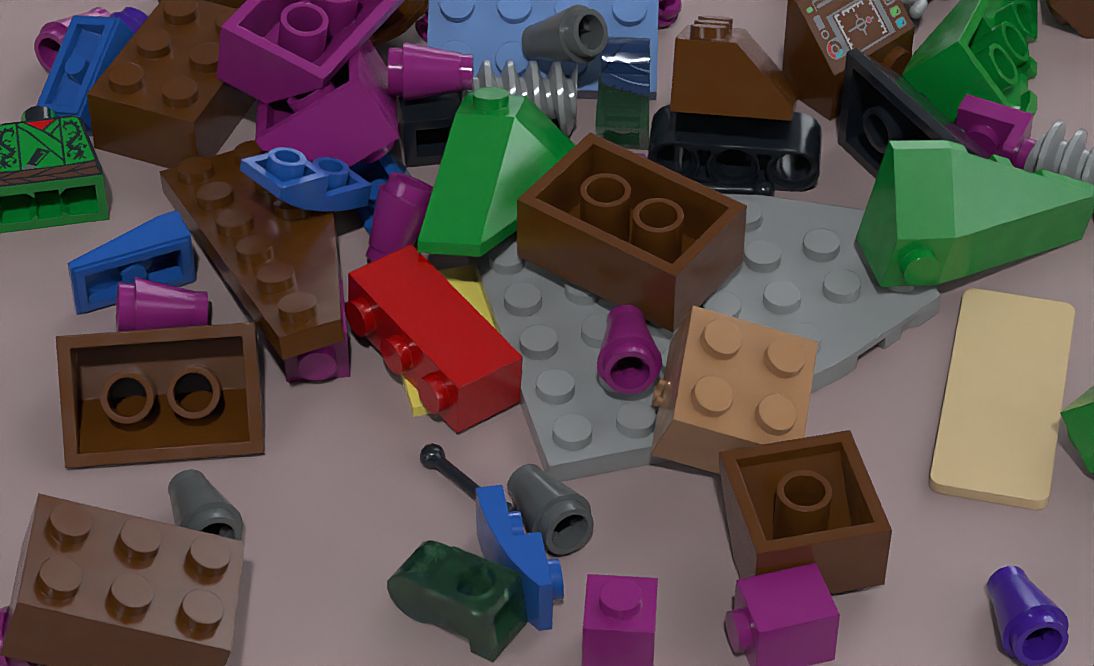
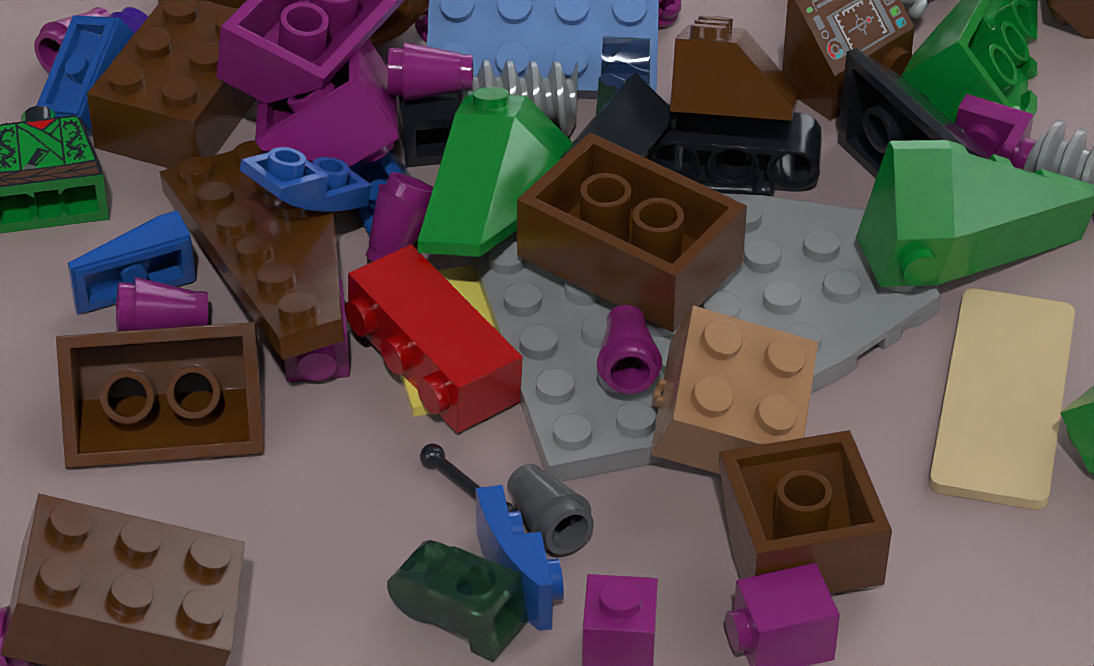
dark grey cone [168,469,243,540] -> none
dark grey cone [522,5,608,64] -> none
dark purple cone [987,566,1069,666] -> none
none -> black tile [560,72,678,159]

